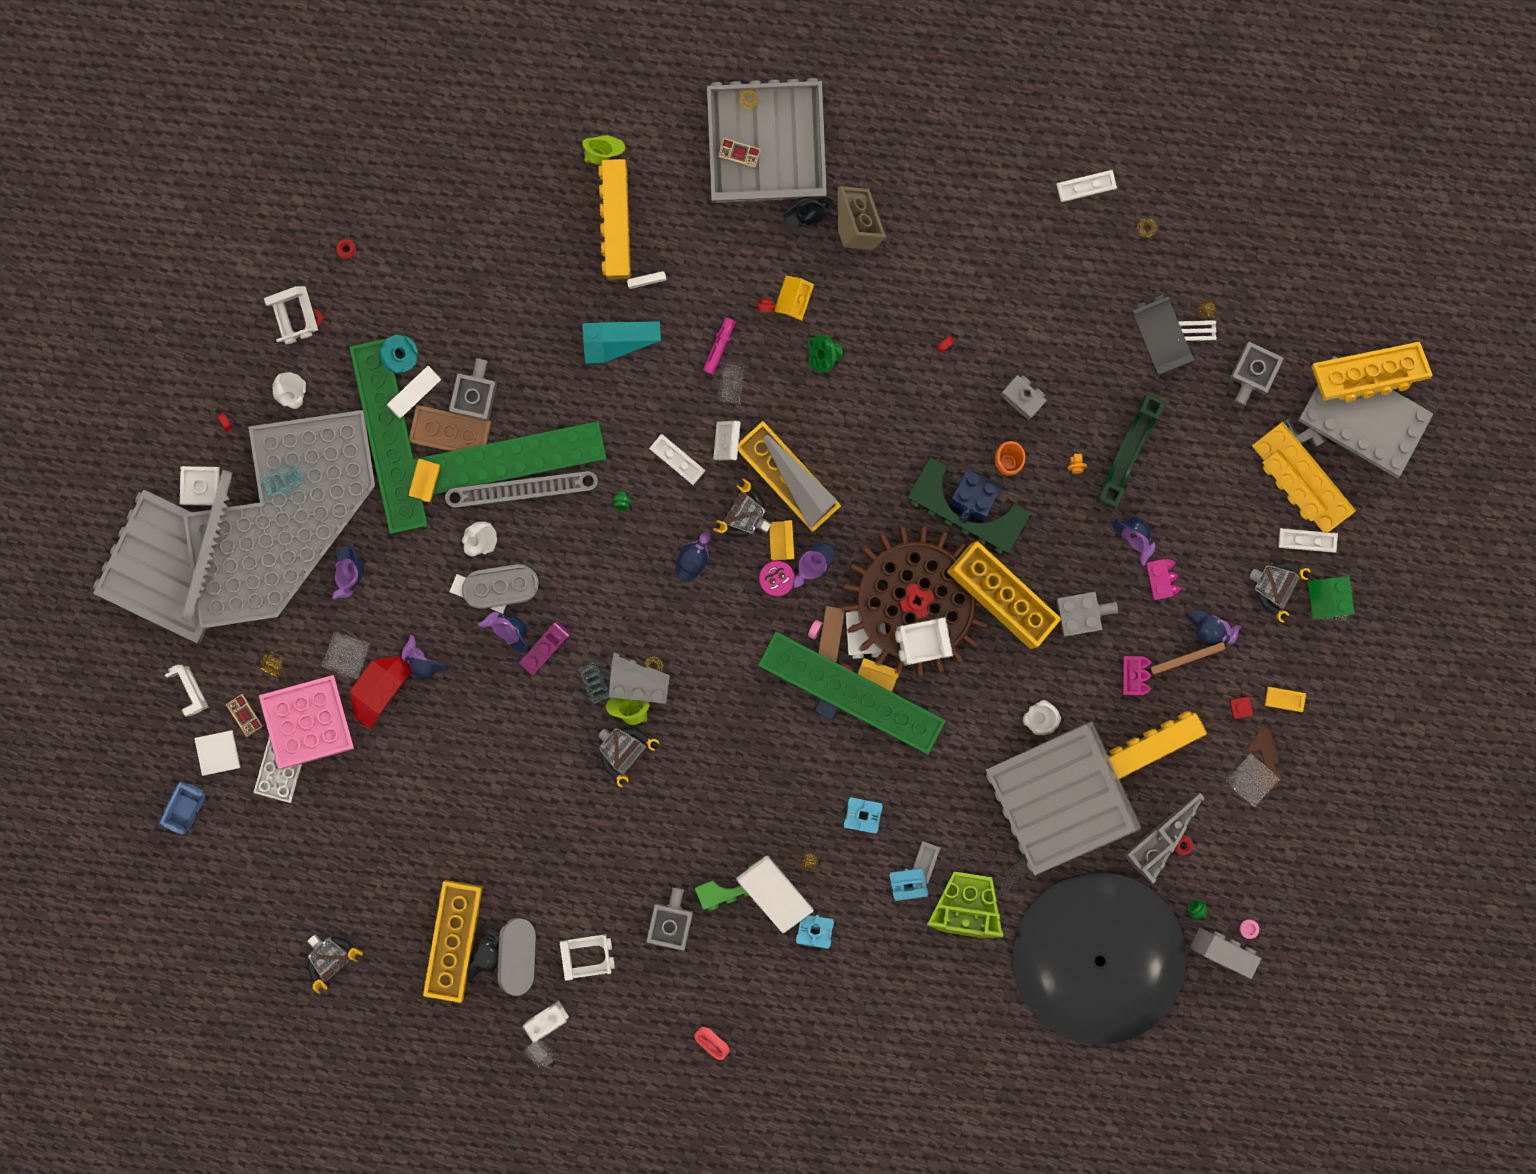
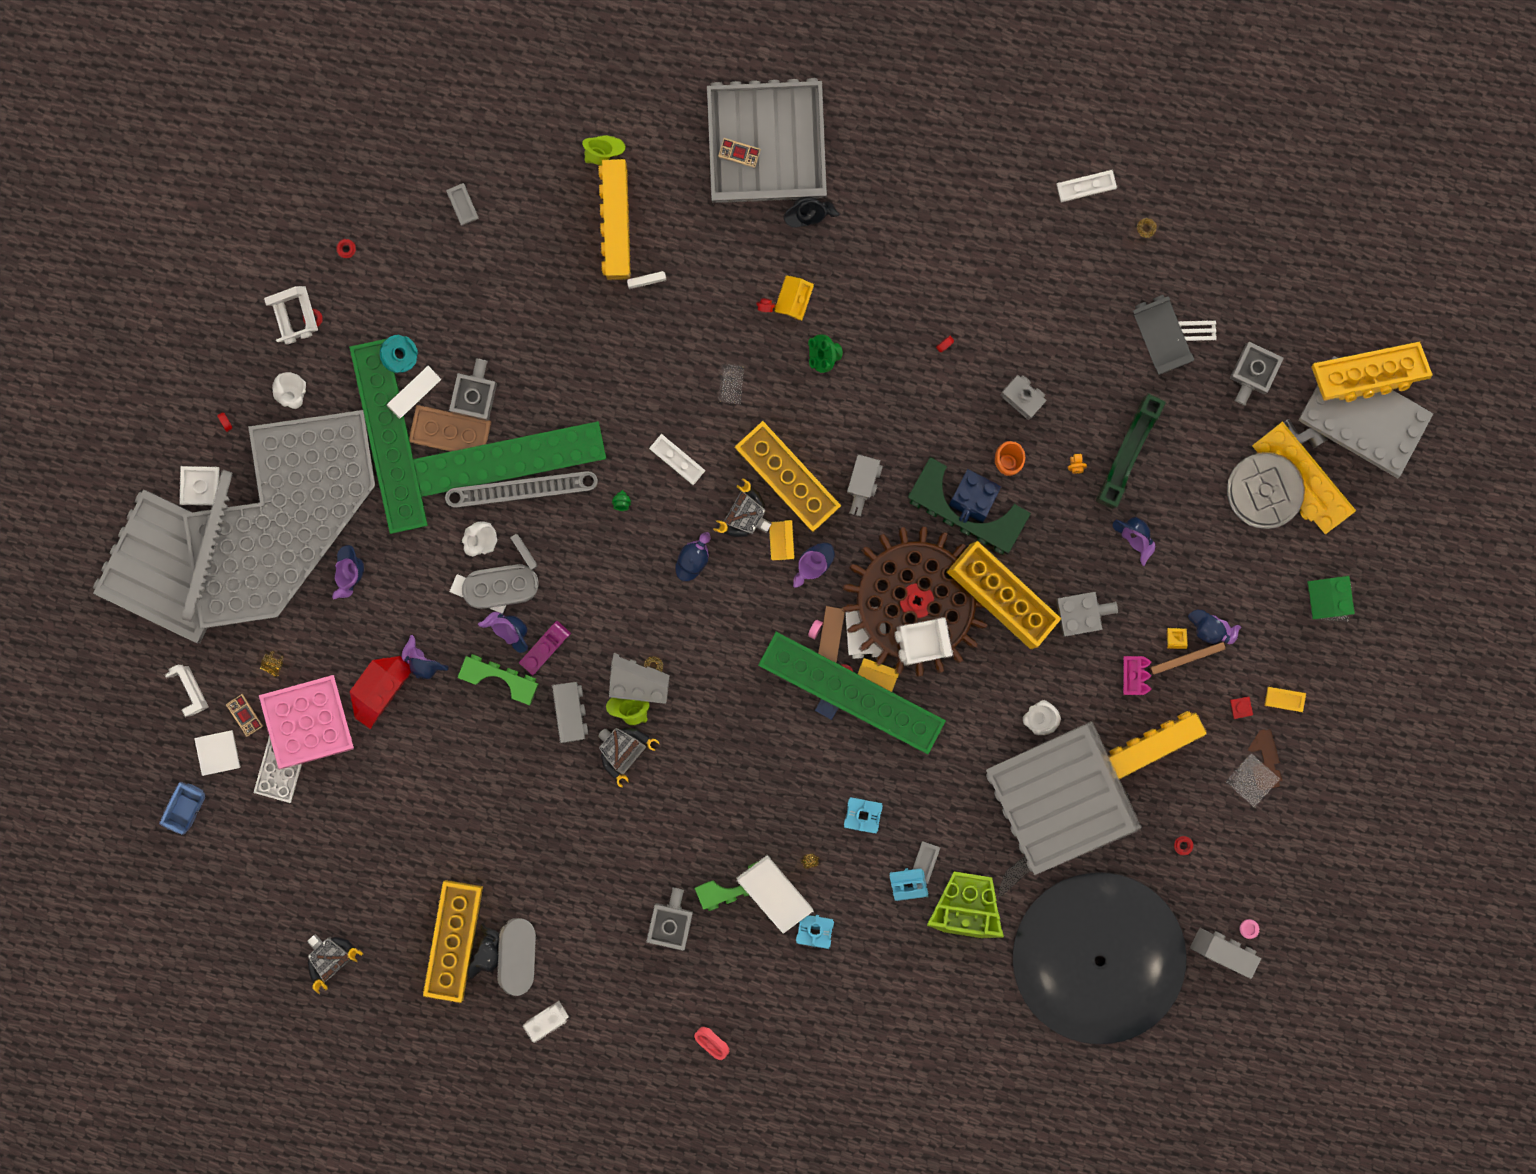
clear light blue slope [261,465,305,497] -> none
clear tile [322,631,371,680] -> none
yellow panel [409,459,441,502] -> none
clear brick [524,1038,554,1068] -> none
white panel [560,934,615,980] -> none
clear light blue slope [578,661,609,704] -> none
teal wedge [582,322,661,364] -> none
dark pink pin [703,317,736,375] -> none
white tile [713,421,740,460] -> none
clear yellow plate [740,89,759,109] -> none
dark pink head [759,561,795,596] -> none
light grey wedge [763,434,837,528] -> none
dark tan slope [838,186,886,250] -> none
light grey wedge [1123,793,1204,884] -> none
dark pink plate [1146,559,1182,600] -> none
green plate [1188,900,1207,919] -> none
clear yellow plate [1198,300,1216,318] -> none
torso [1250,562,1310,622] -> none
white tile [1278,528,1338,553] -> none
none -> light grey tile [446,183,479,226]
none -> bright green arch [458,654,539,705]
none -> light grey tile [510,534,538,570]
none -> light grey slope [552,682,588,743]
none -> light grey brick [847,455,883,516]
none -> yellow tile [1167,628,1187,649]
none -> plate [1227,452,1305,529]

